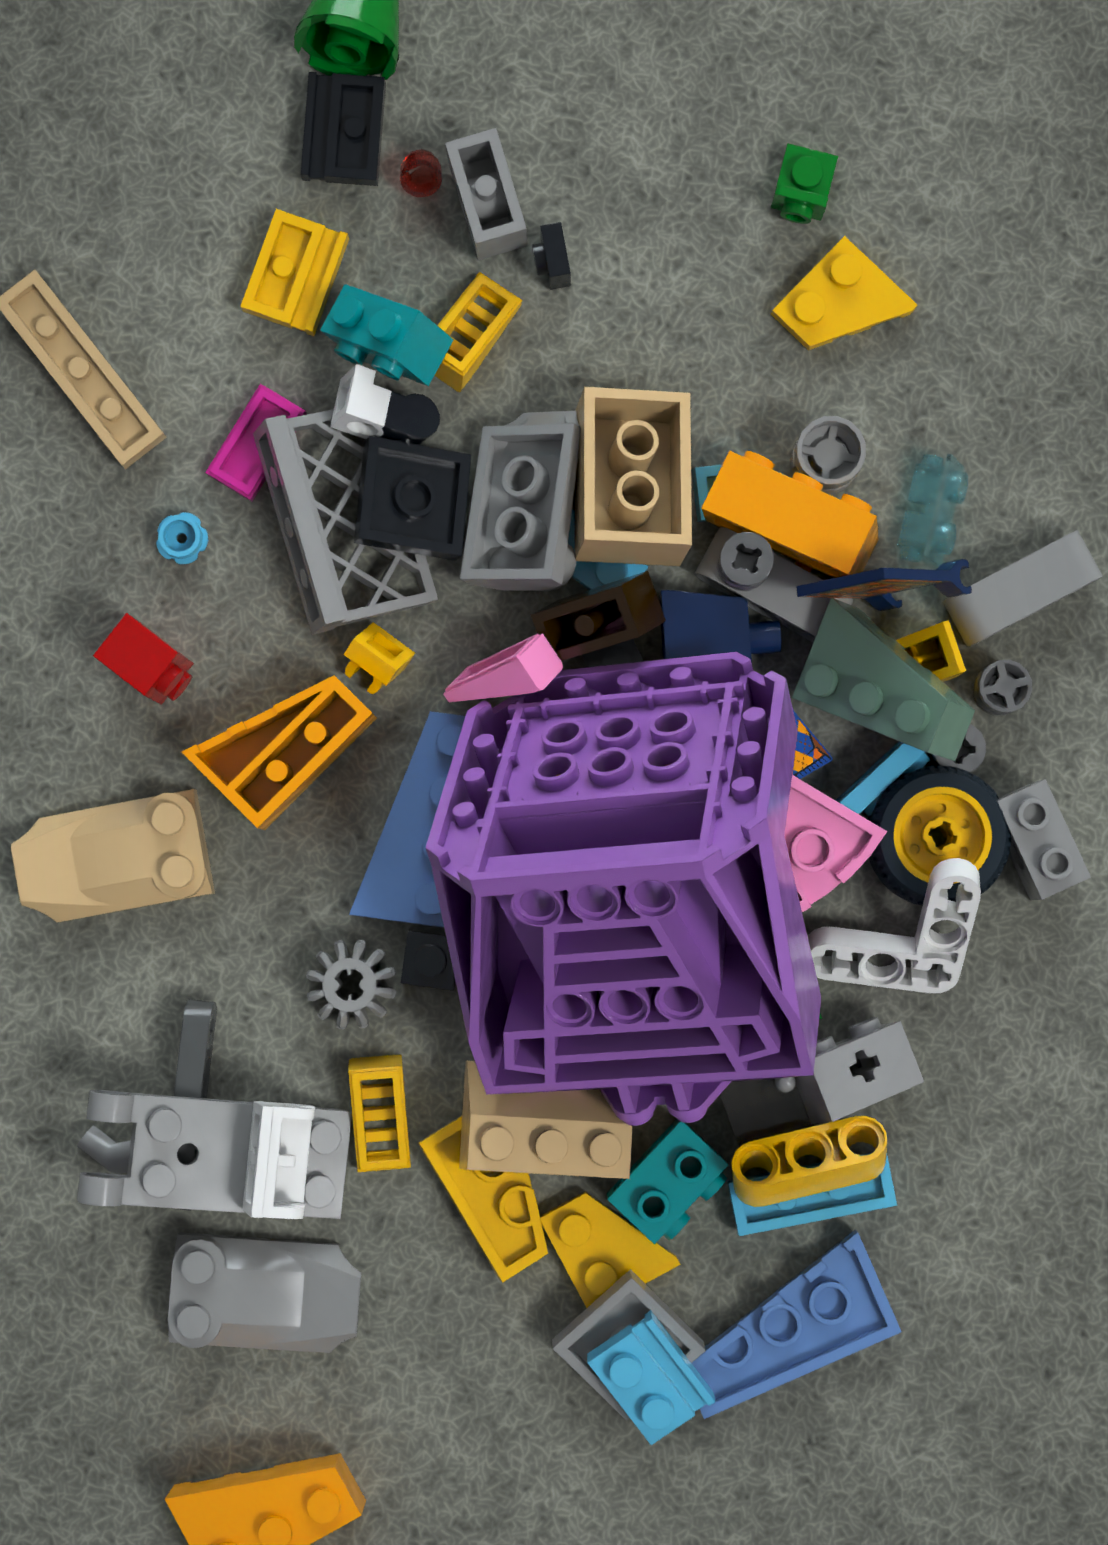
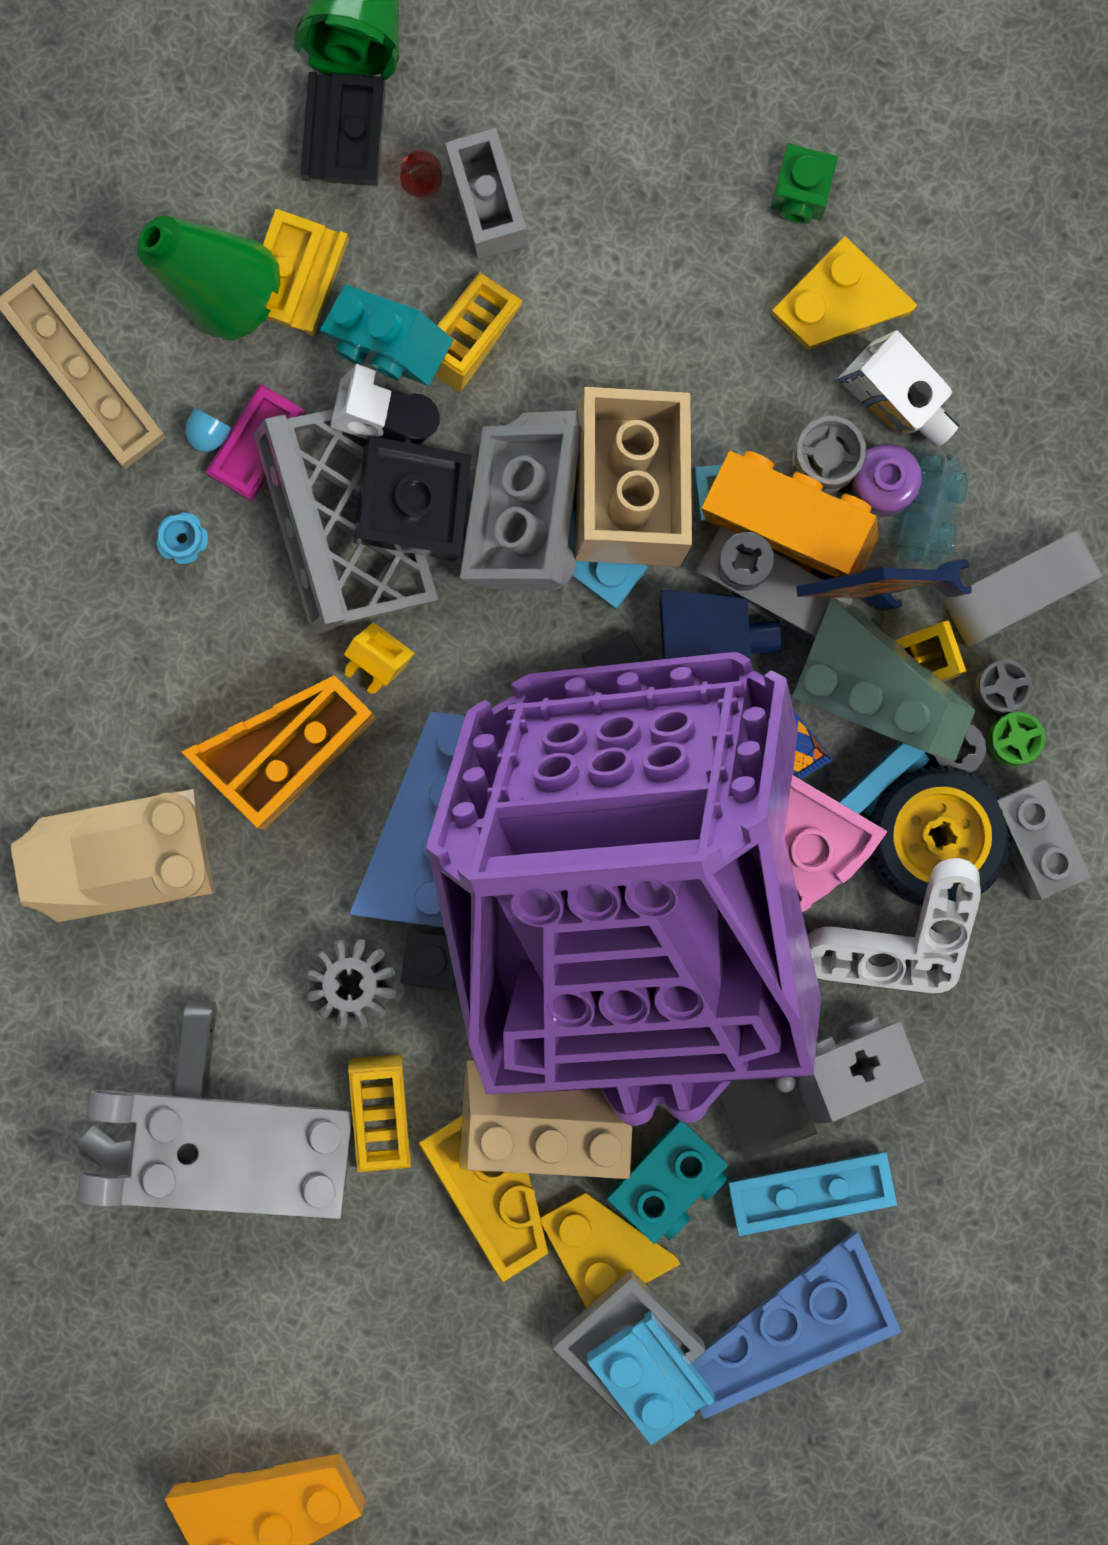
red brick [93,613,194,705] -> none
light grey slope [168,1232,362,1353] -> none
white hinge [242,1101,315,1219] -> none
bright pink slope [443,633,563,703] -> none
dark brown brick [531,571,666,661] -> none
black plate [532,222,571,290] -> none
yellow beam [732,1116,887,1207] -> none
none -> green cone [137,215,281,341]
none -> medium azure hinge [185,407,231,452]
none -> white torso [837,330,960,448]
none -> medium lavender head [849,444,922,518]
none -> bright green wheel [985,711,1046,767]

